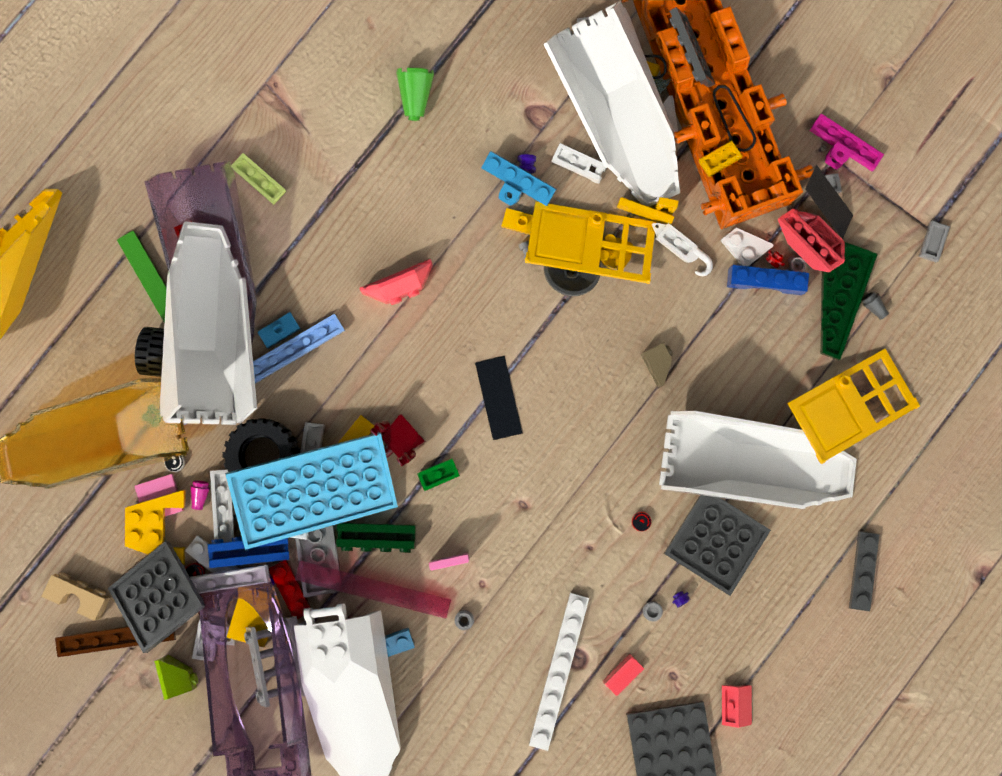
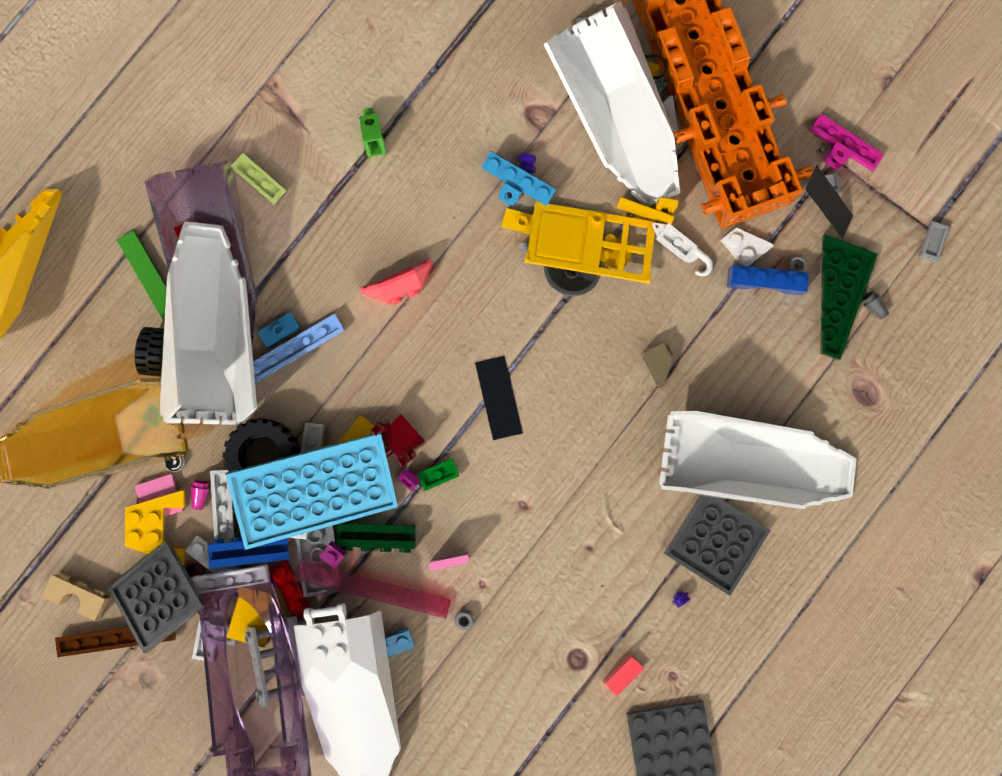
lime slope [154,655,198,700] -> none
bright green cone [396,68,434,121] -> none
white plate [529,592,589,751] -> none
white plate [552,143,606,184] -> none
black tile [632,512,651,532] -> none
light grey tile [642,601,663,622] -> none
dark grey plate [670,7,715,87] -> none
yellow plate [699,140,742,177] -> none
black piece [712,85,756,152] -> none
coral panel [722,685,752,728] -> none
red plate [766,250,785,268] -> none
coral wedge [778,209,845,272] -> none
yellow door [787,349,920,464] -> none
dark grey plate [849,531,880,612] -> none
none -> magenta plate [320,541,347,569]
none -> bright green torso [359,108,386,157]
none -> magenta plate [397,468,420,492]

